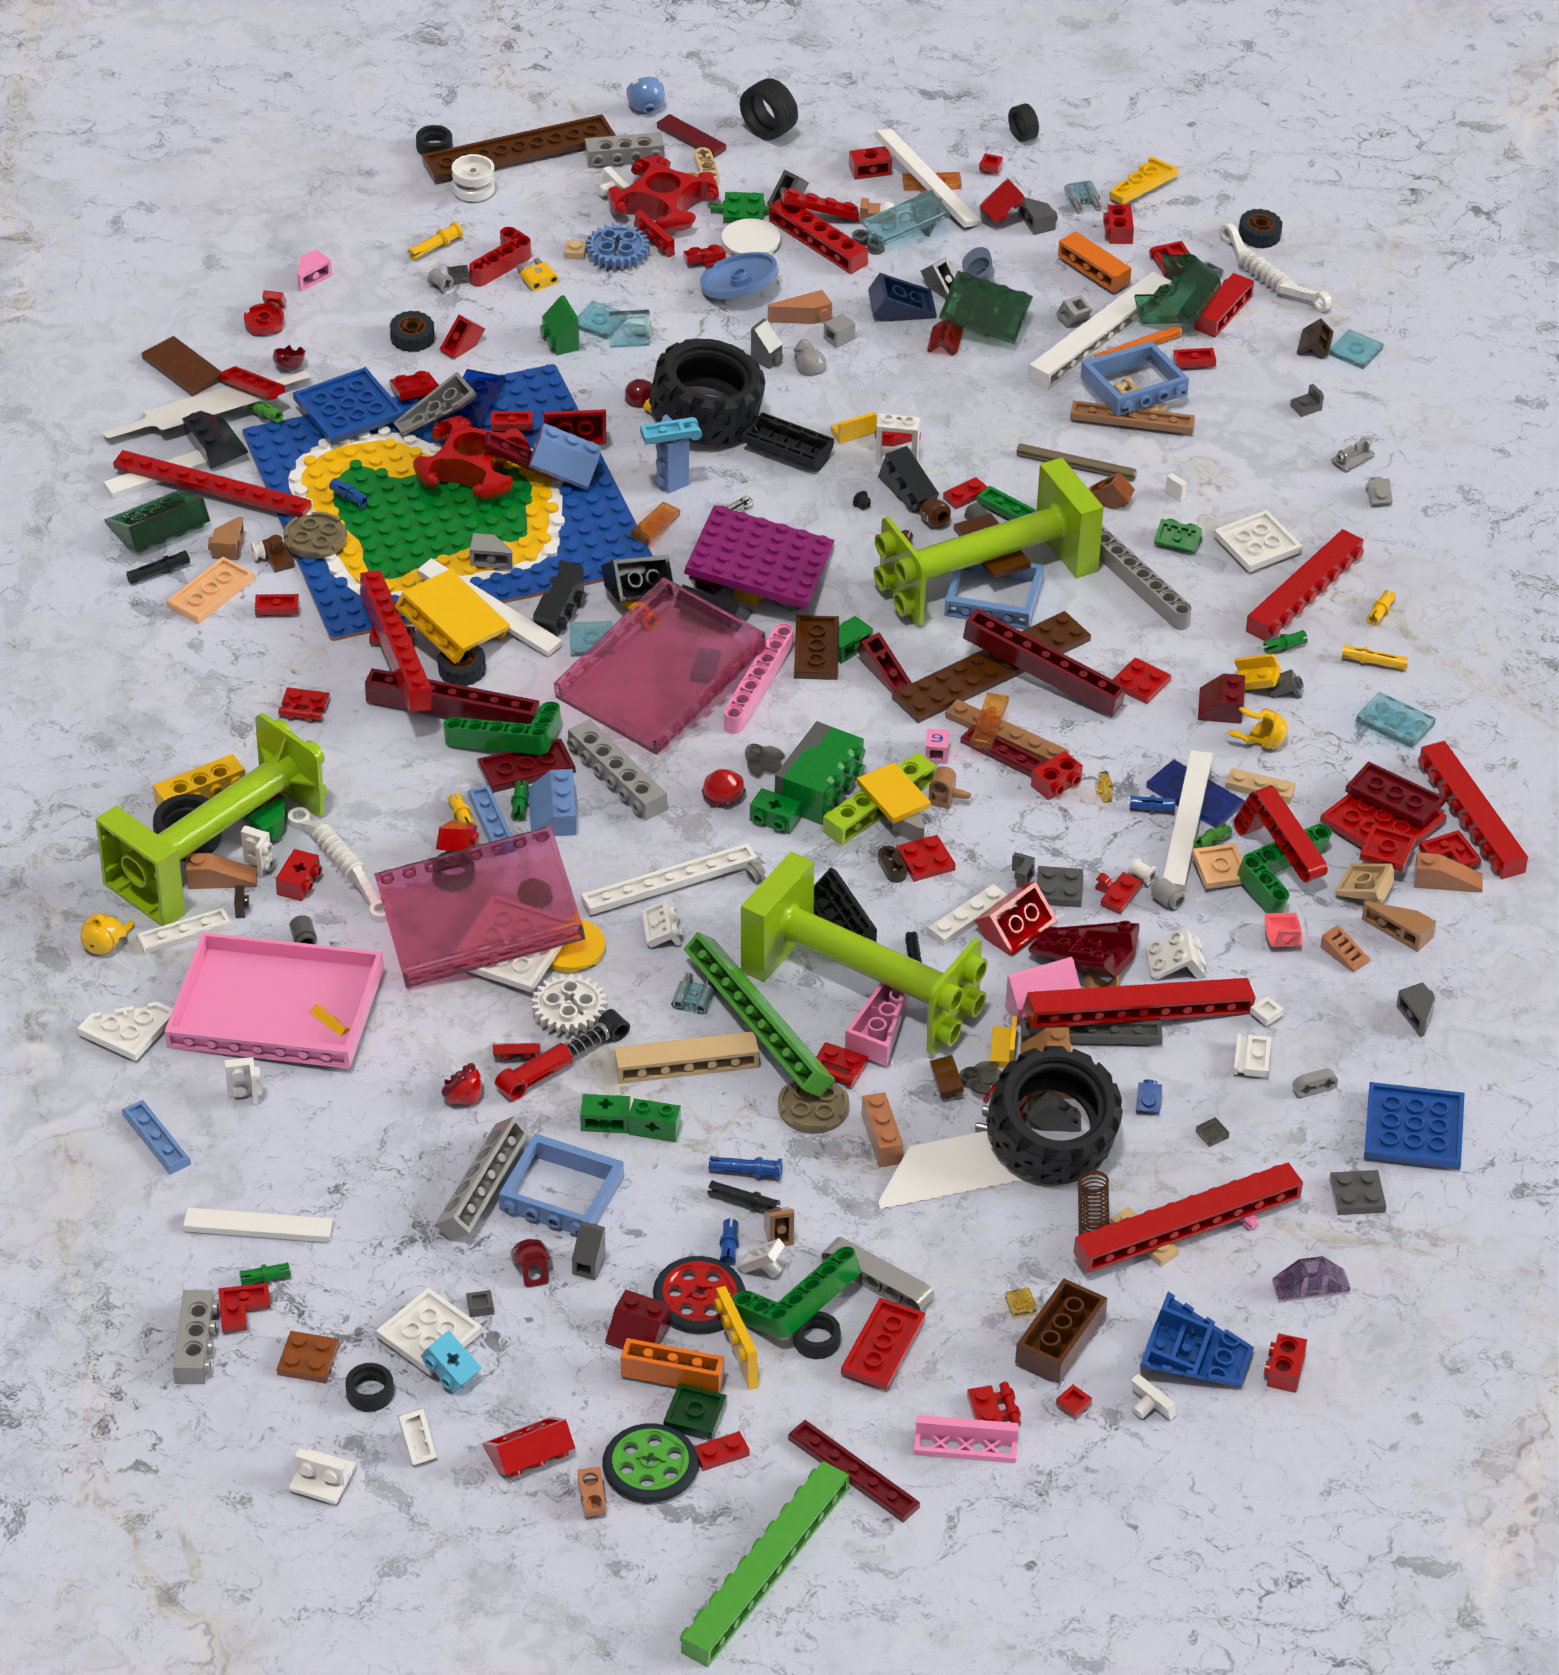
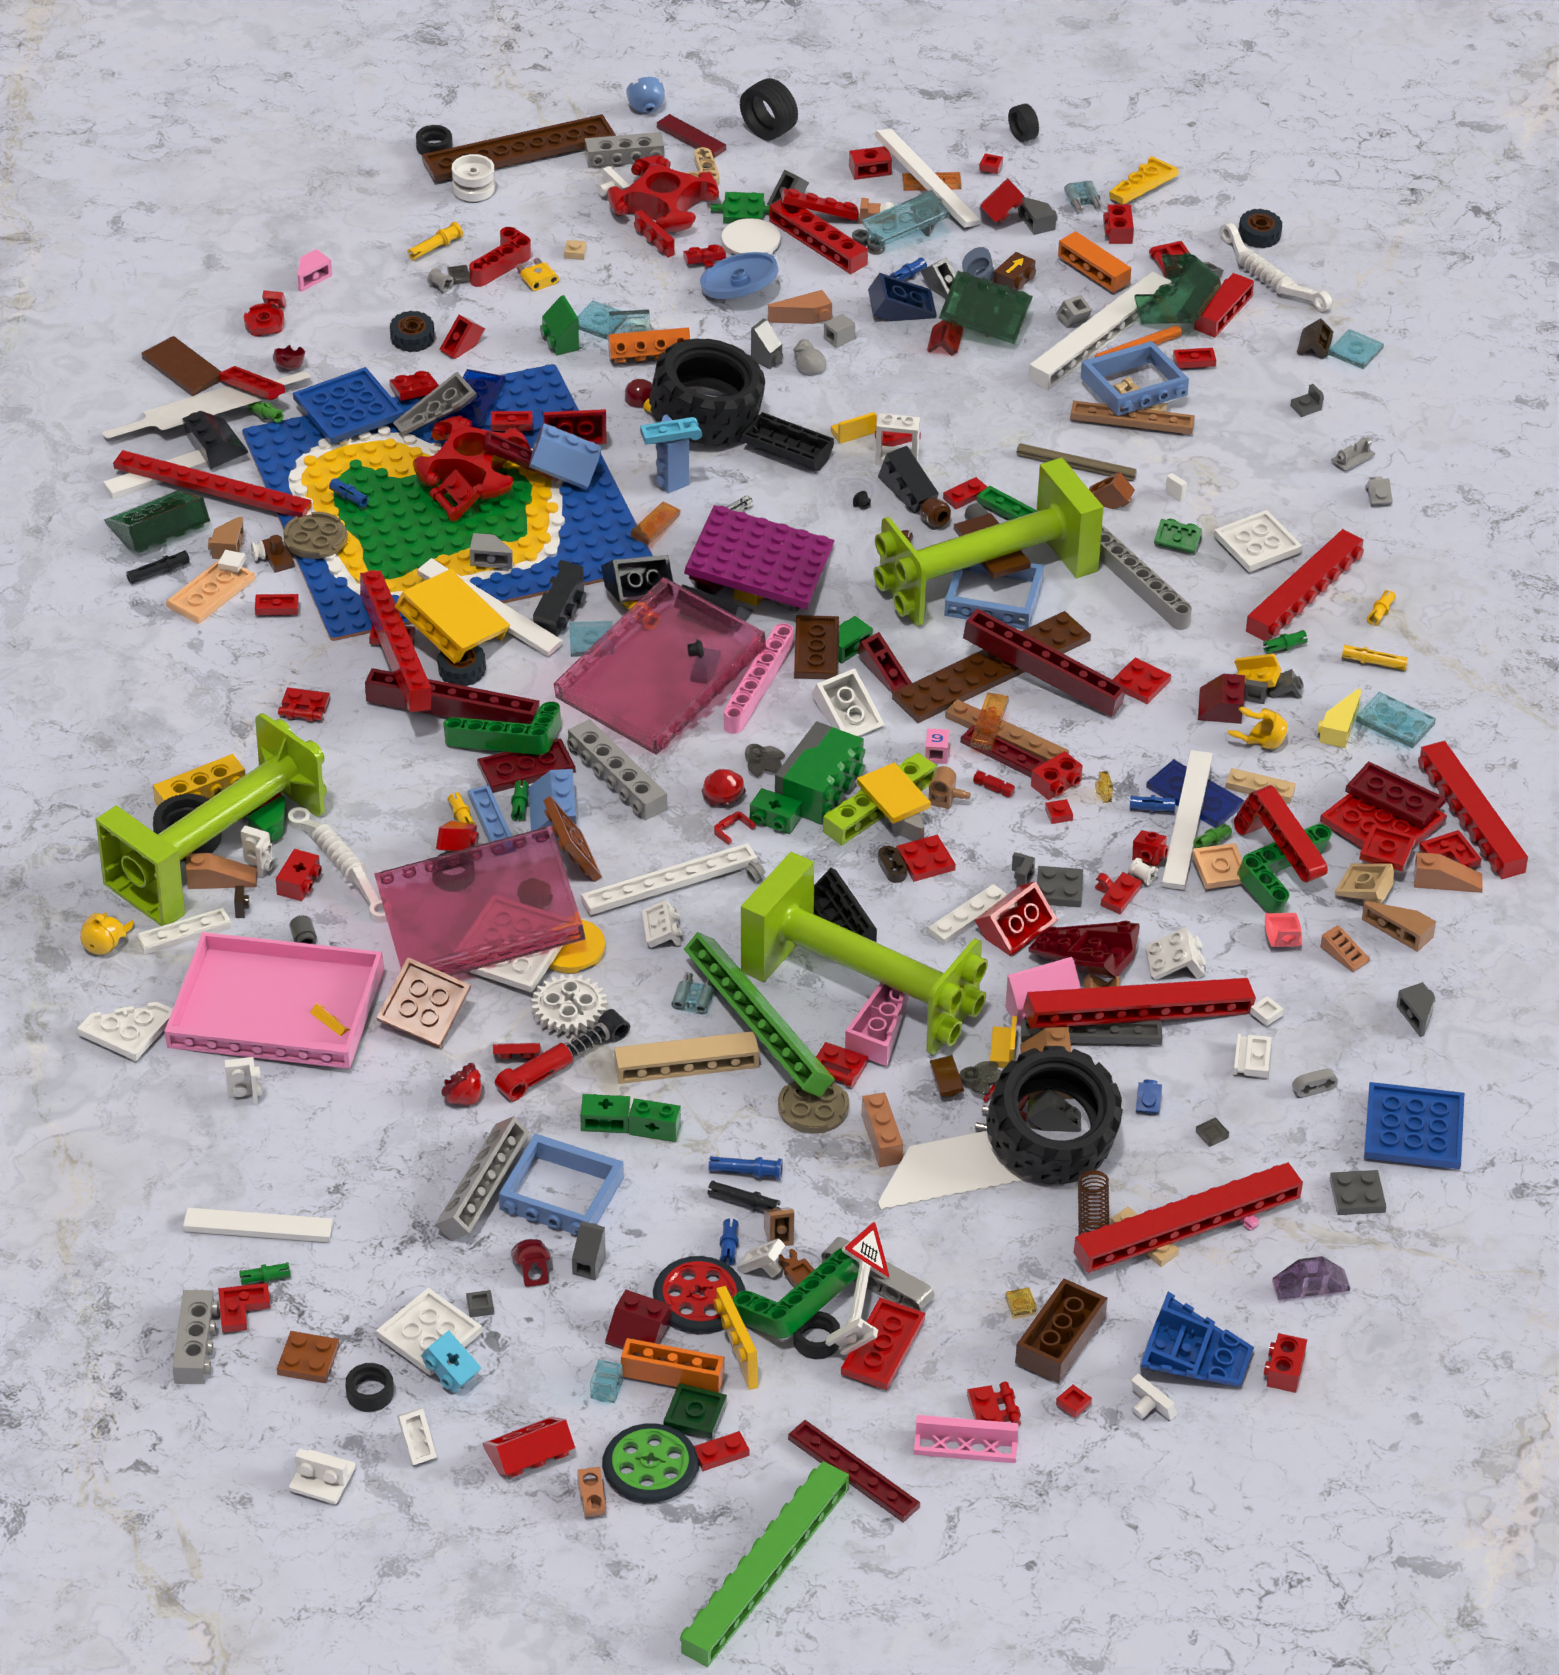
medium blue tile [122,1100,191,1175] -> none
medium blue gear [586,223,649,270] -> none
black axle [905,931,922,963] -> none
light grey brick [1151,878,1185,910] -> none
none -> white tile [218,550,246,573]
none -> plate [376,957,471,1048]
none -> red plate [429,469,480,521]
none -> dark orange plate [543,796,602,882]
none -> clear light blue brick [590,1359,623,1403]
none -> orange brick [607,327,690,363]
none -> black piece [687,639,704,659]
none -> red piece [714,811,756,845]
none -> dark orange plate [778,1249,815,1287]
none -> white slope [812,668,885,737]
none -> white piece [825,1222,889,1356]
none -> blue pin [890,257,927,280]
none -> red axle [973,770,1015,797]
none -> reddish brown brick [993,252,1036,295]
none -> red plate [1045,799,1073,824]
none -> red brick [1132,830,1169,866]
none -> dark grey tile [1244,679,1268,704]
none -> light yellow slope [1317,689,1362,748]

